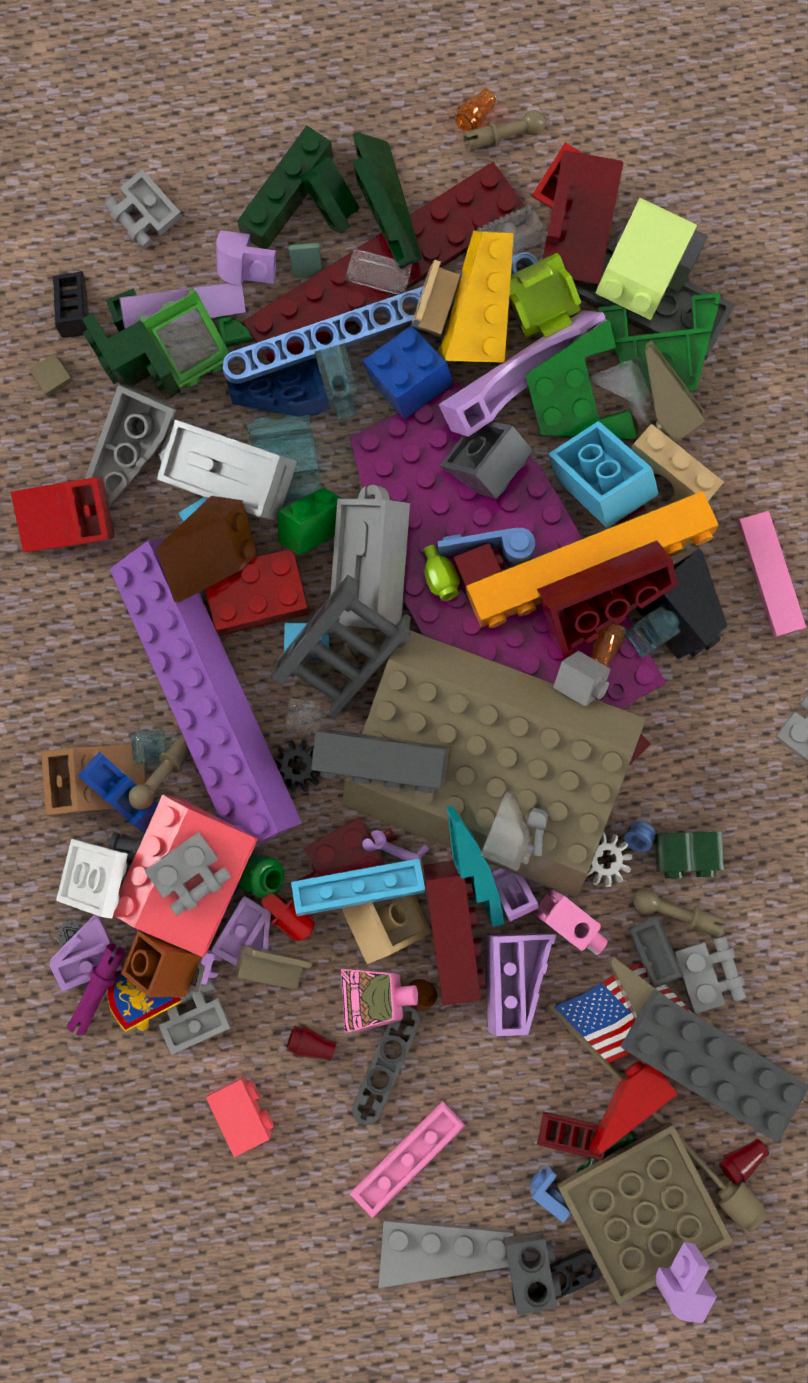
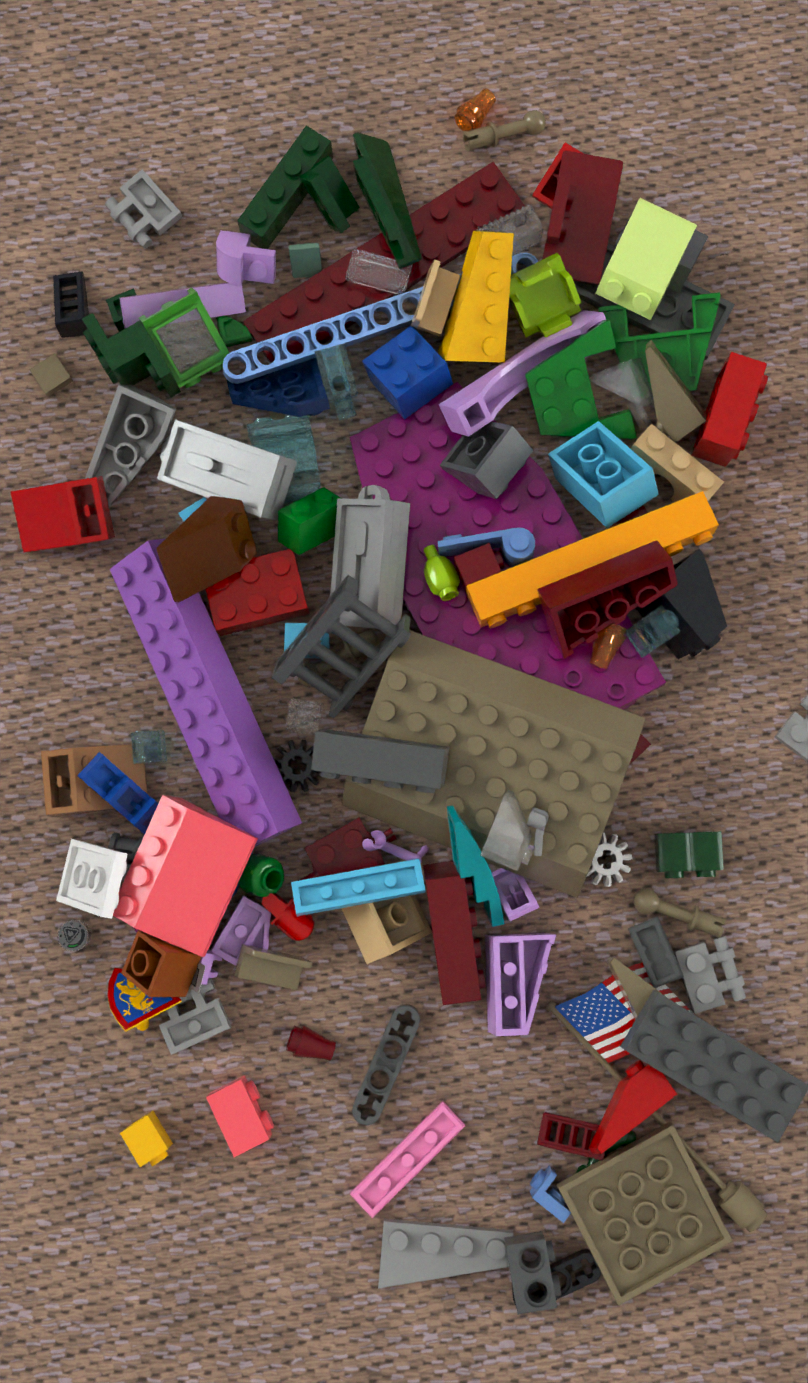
lavender wing [49,915,123,991] -> none
magenta pin [67,944,126,1036] -> none
dark tan pin [129,735,191,810] -> none
light grey plate [144,831,231,916] -> none
torso [341,969,418,1032] -> none
reddish brown plate [408,979,437,1011] -> none
bright pink torso [532,888,608,955] -> none
light grey brick [553,651,611,707] -> none
medium blue bush [624,821,656,852] -> none
lavender brick [656,1242,717,1323] -> none
dark red cone [719,1138,769,1185] -> none
bright pink tile [737,511,806,638] -> none
none -> yellow brick [120,1110,173,1167]
none -> red brick [691,352,768,467]

